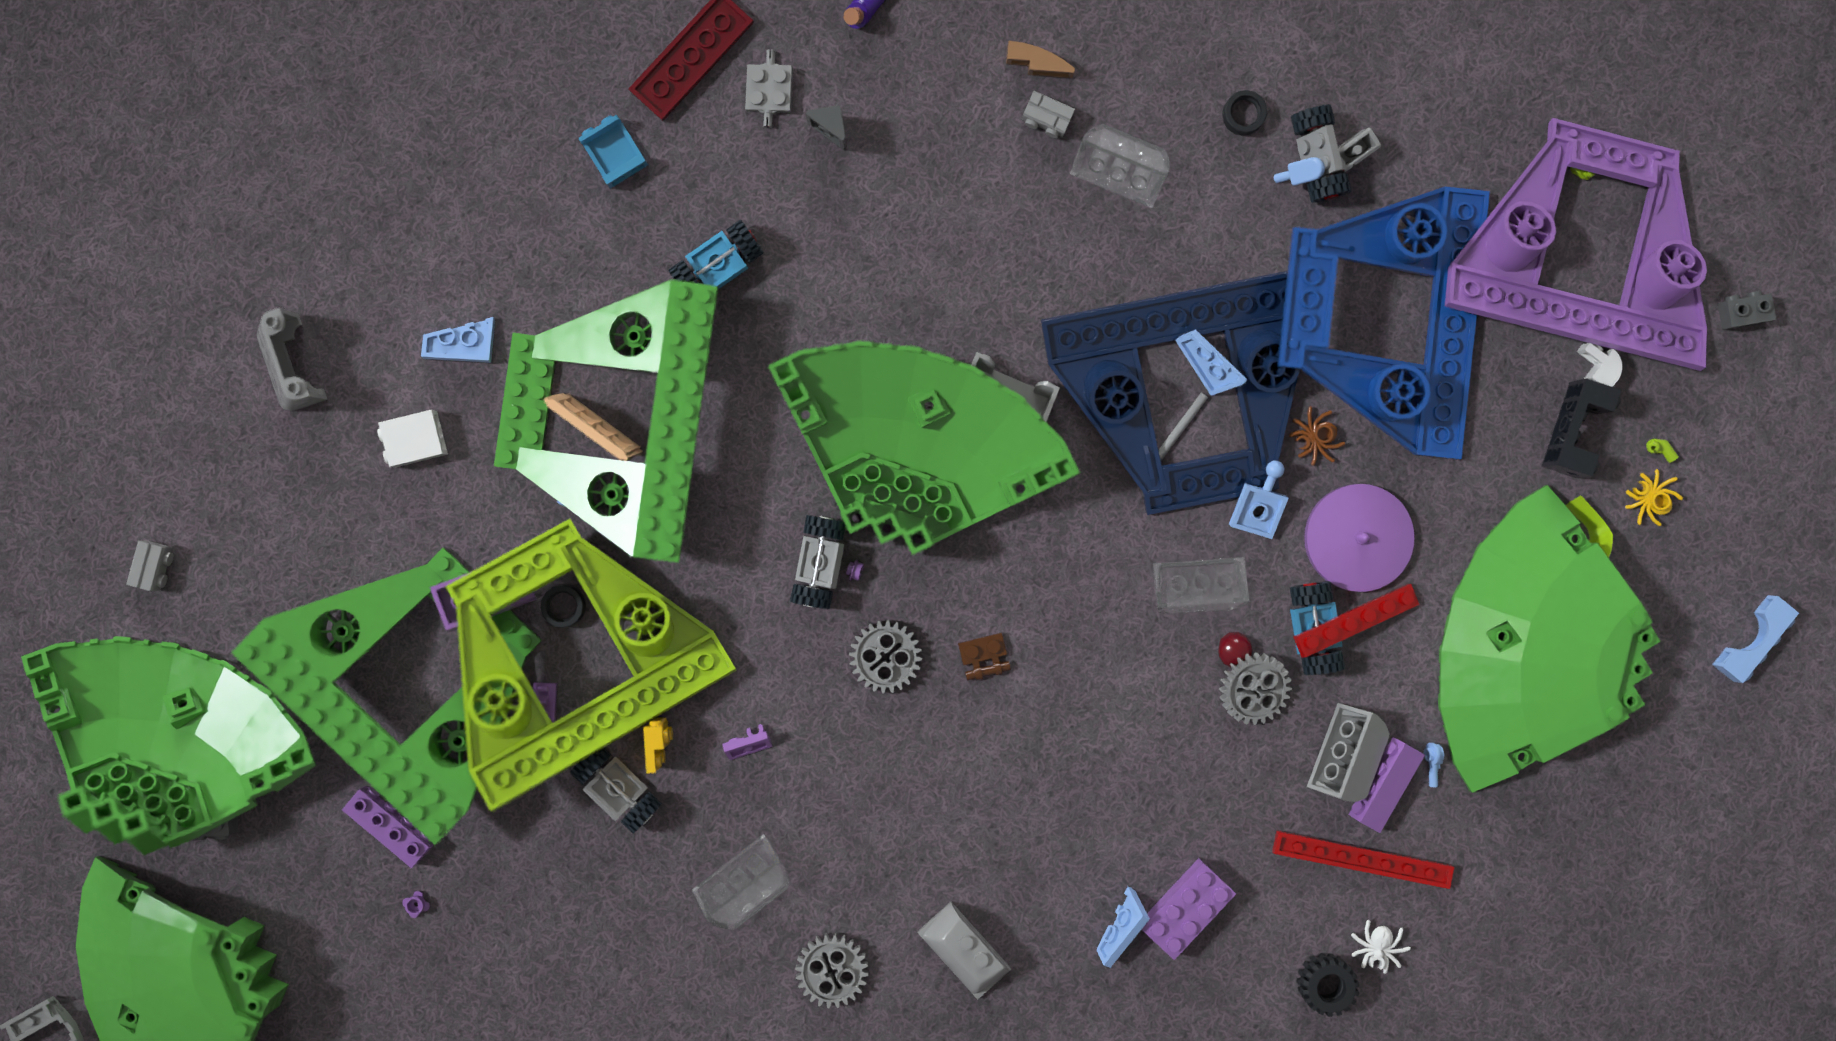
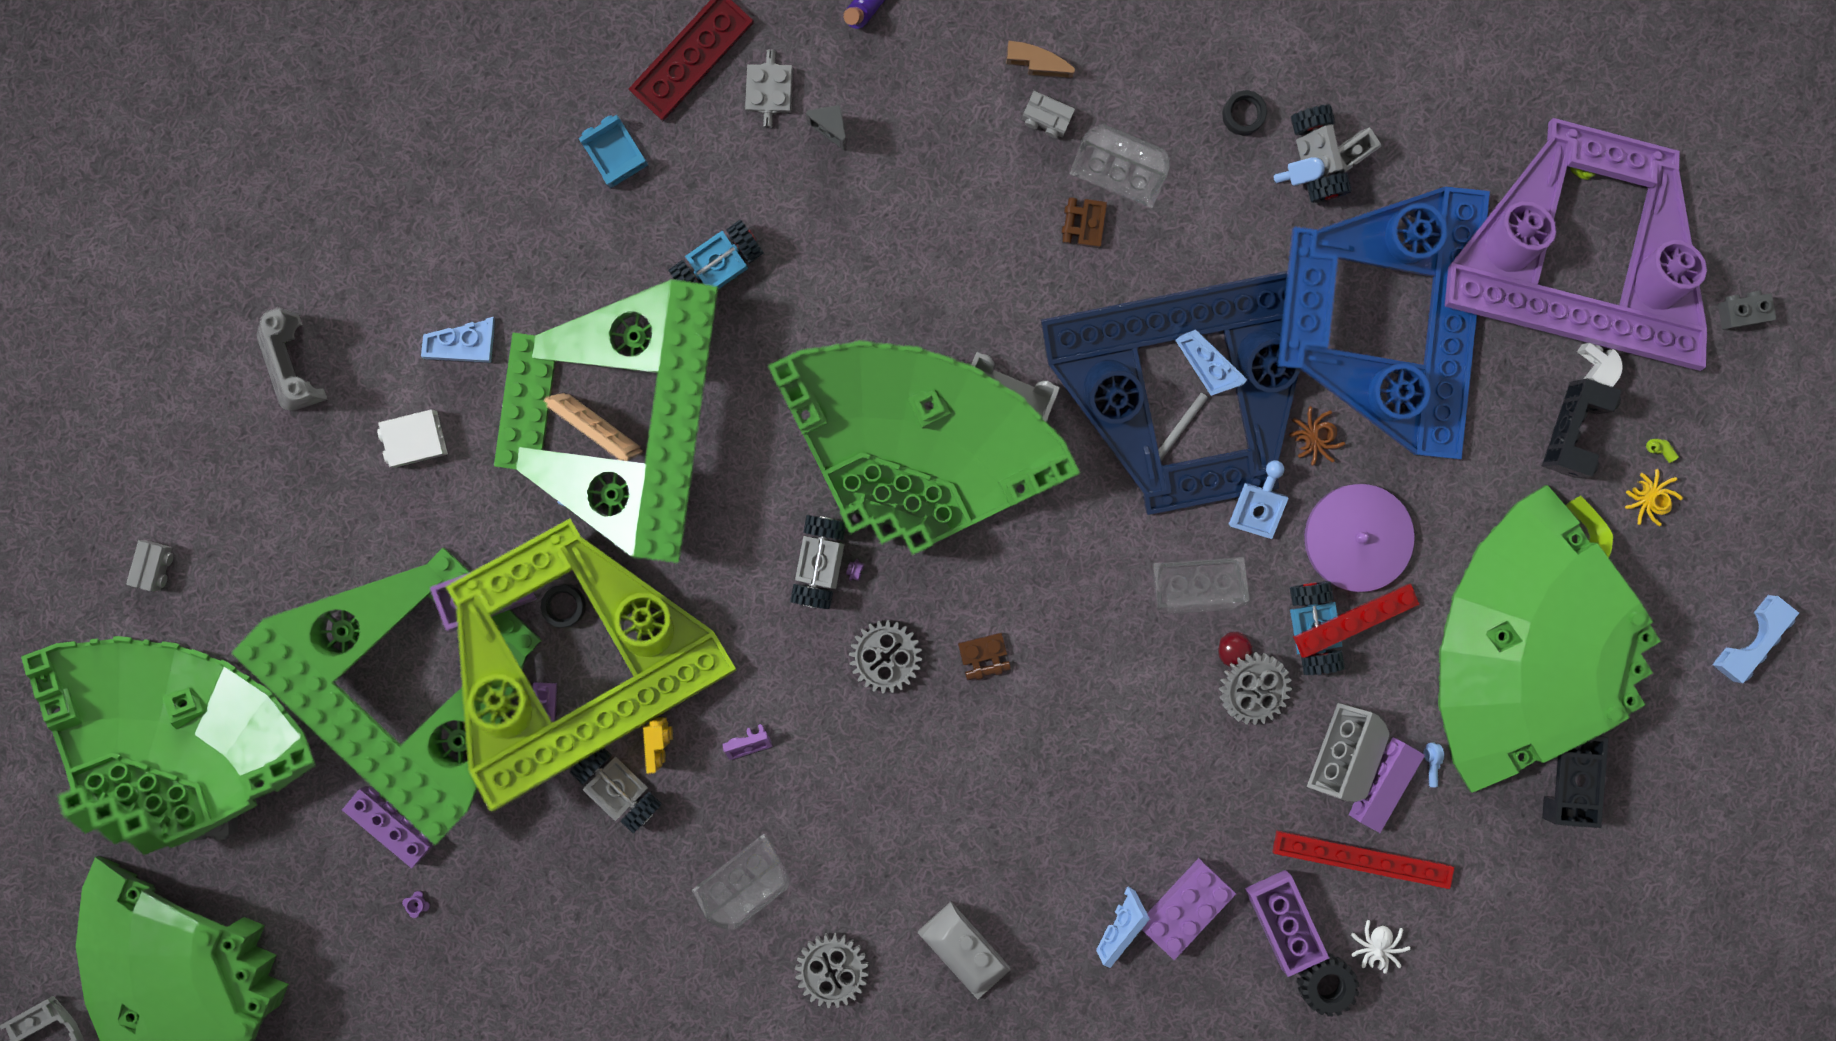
none -> reddish brown plate [1061,197,1107,248]
none -> medium lavender brick [1245,870,1329,977]
none -> black plate [1542,735,1609,828]

